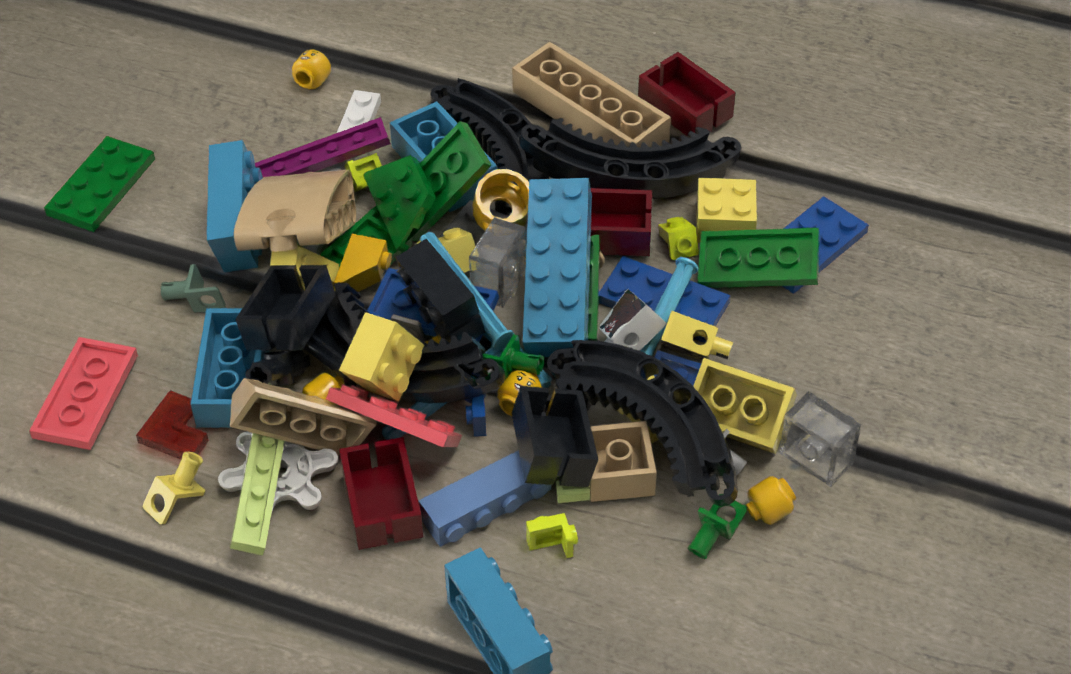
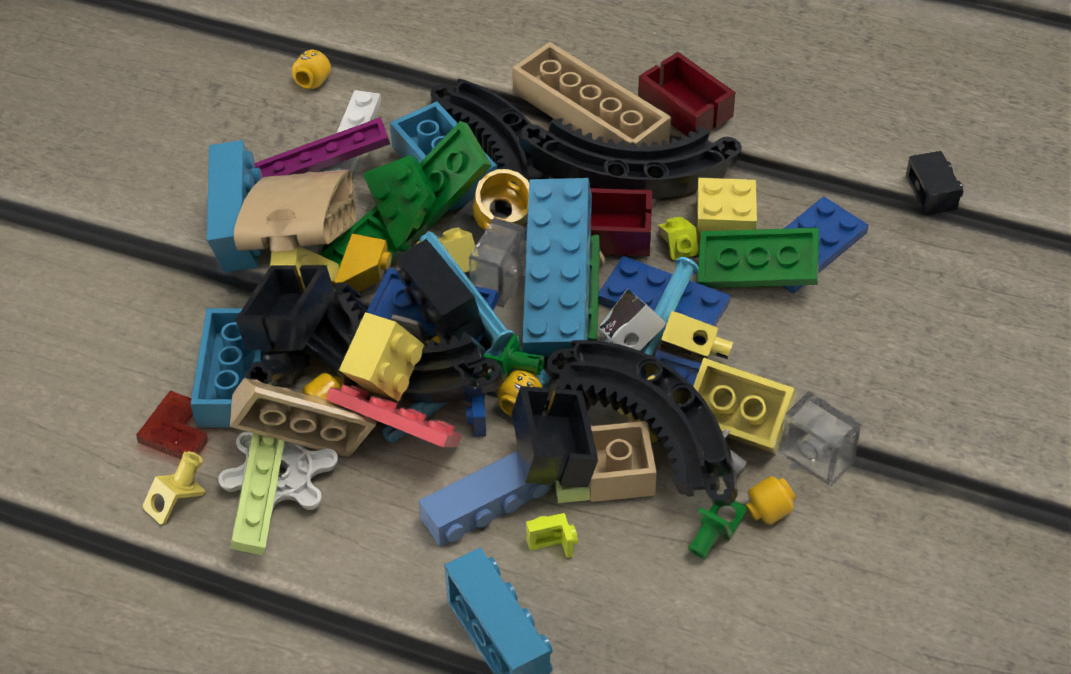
coral plate [29,337,138,450] -> none
green plate [44,136,155,232] -> none
sand green bracket [160,264,226,313] -> none
dark red piece [339,437,424,550] -> none
neon yellow bracket [344,153,382,192] -> none
none -> black brick [906,151,963,215]

